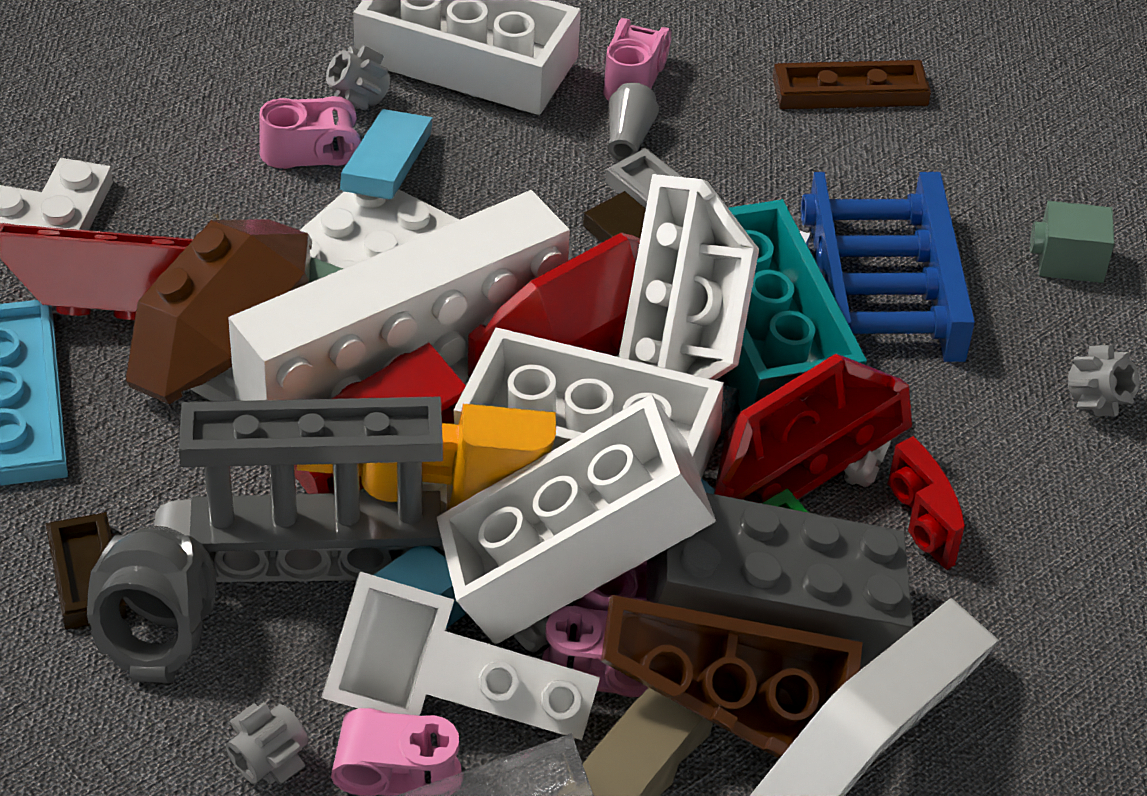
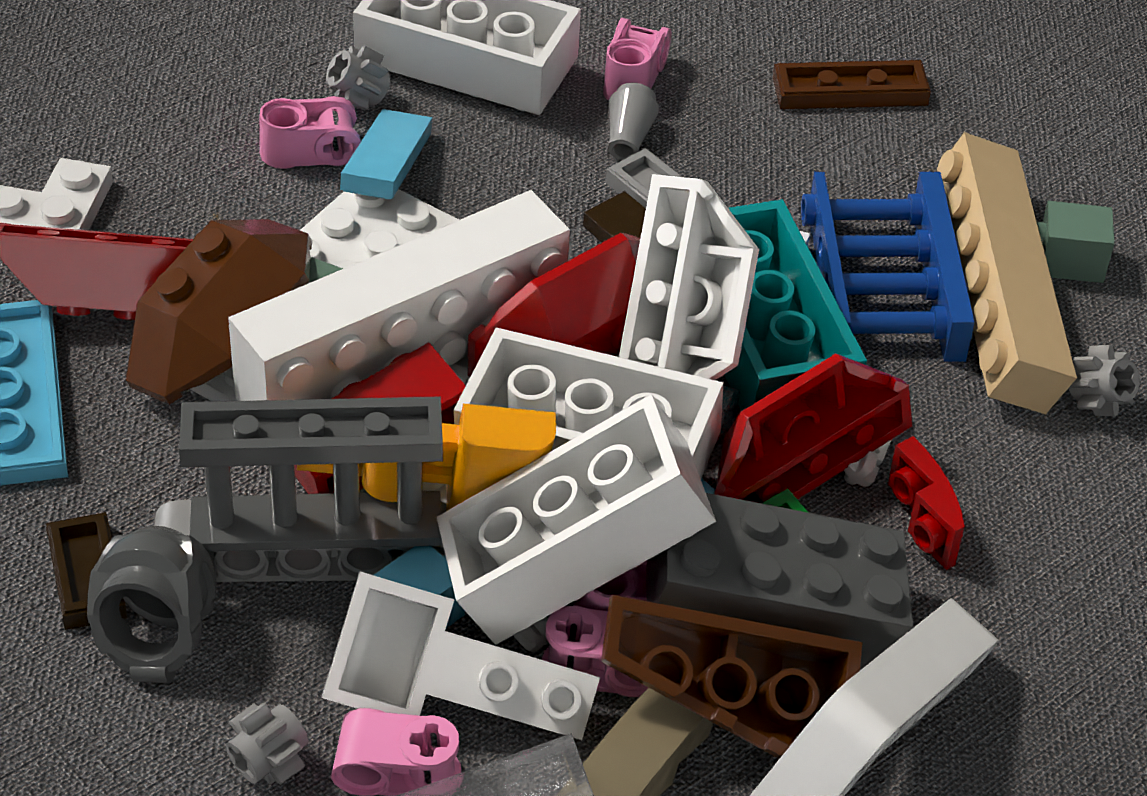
none -> tan brick [937,132,1077,414]

